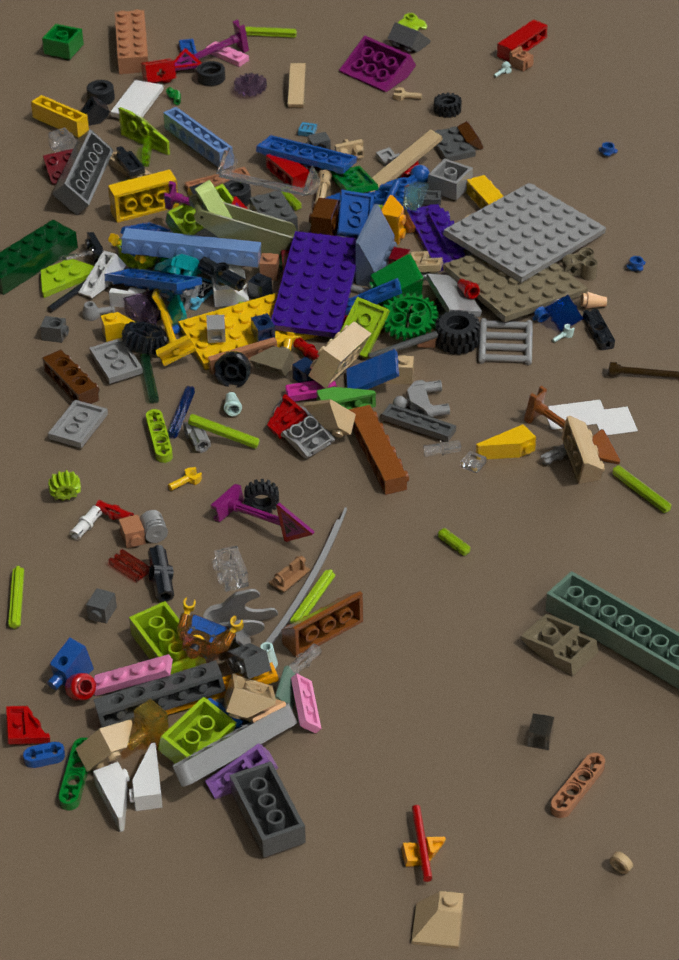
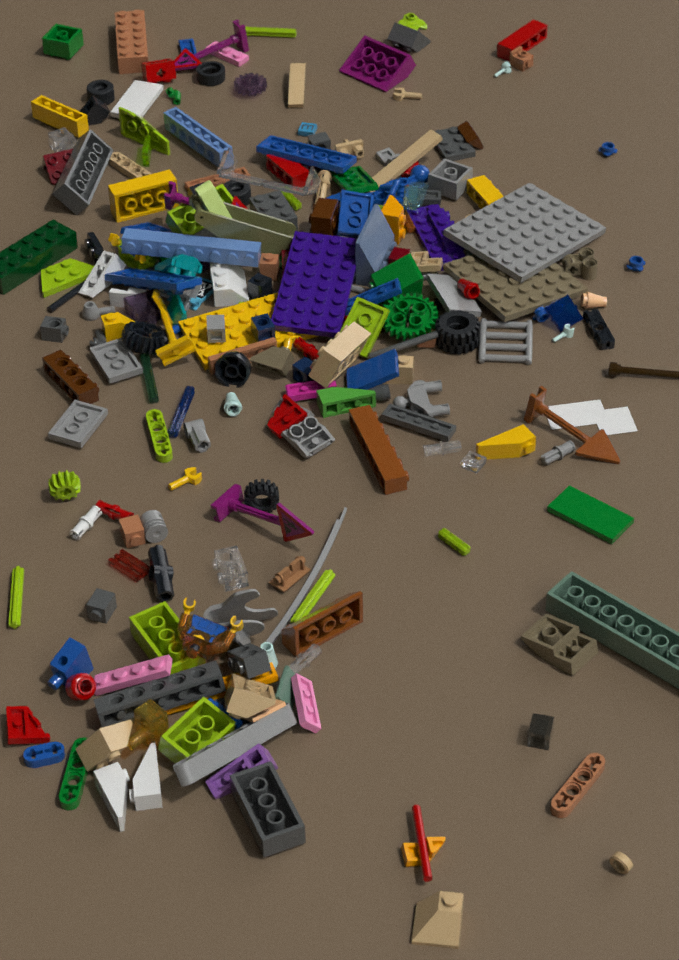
clear piece [59,250,93,260] -> none
black hinge [116,146,145,177] -> none
lime axle [188,414,260,449] -> none
black piece [198,257,246,292] -> none
tan slope [304,399,356,437] -> none
black tyre [434,92,462,118] -> none
tan slope [561,416,605,484] -> none
lime axle [612,465,672,513] -> none
none -> dark grey arm [89,329,107,347]
none -> dark grey cone [368,383,391,401]
none -> green tile [547,485,634,544]

